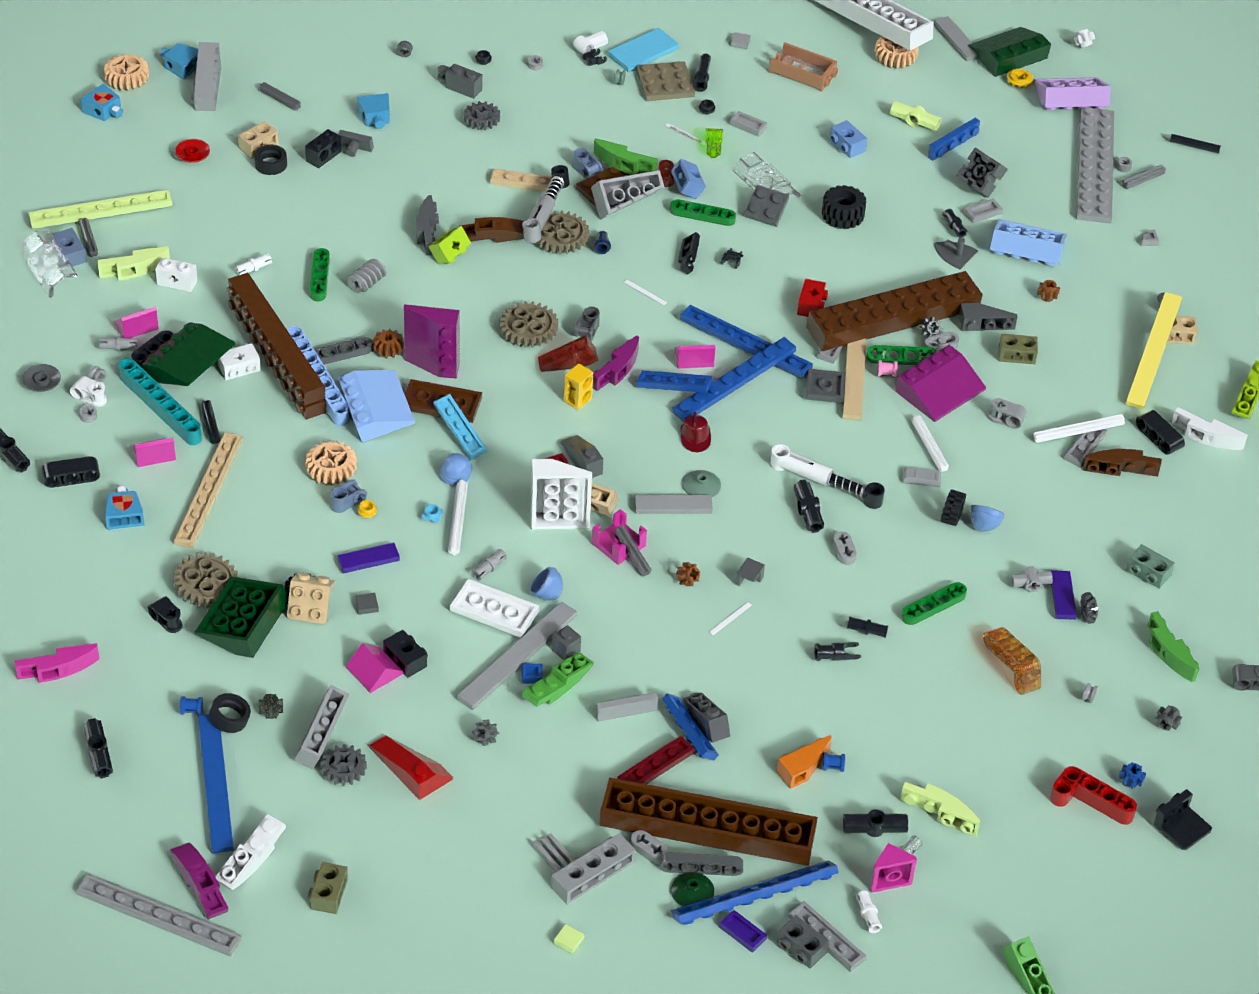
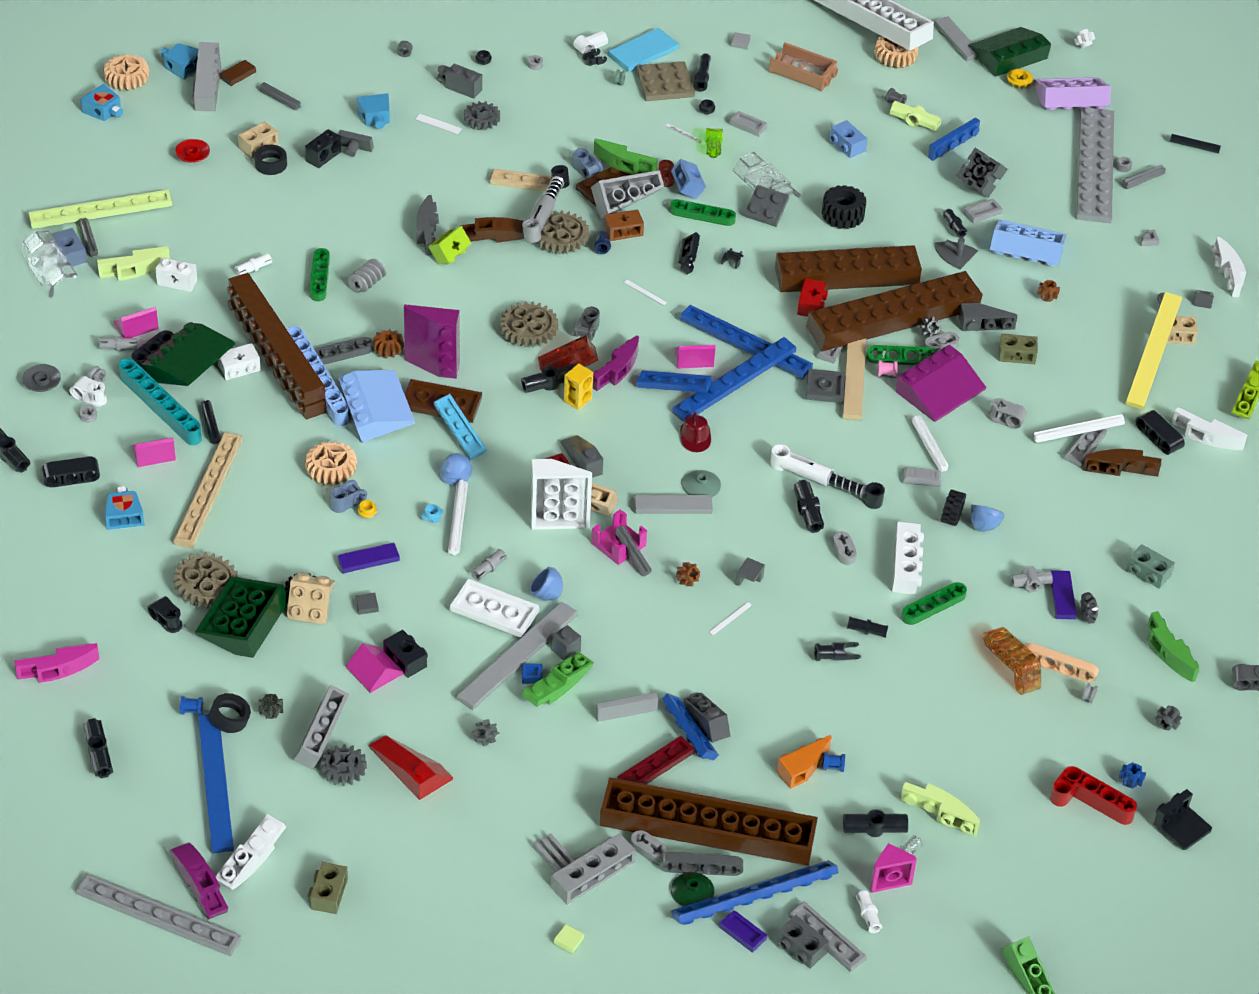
none -> reddish brown tile [220,60,256,86]
none -> white sticker [416,114,462,134]
none -> black piece [521,364,575,393]
none -> dark orange brick [604,209,644,241]
none -> reddish brown brick [775,245,922,292]
none -> dark grey bush [885,88,907,104]
none -> white brick [892,522,924,595]
none -> light nougat beam [1021,643,1099,682]
none -> dark grey slope [1194,290,1214,309]
none -> white slope [1212,237,1246,297]

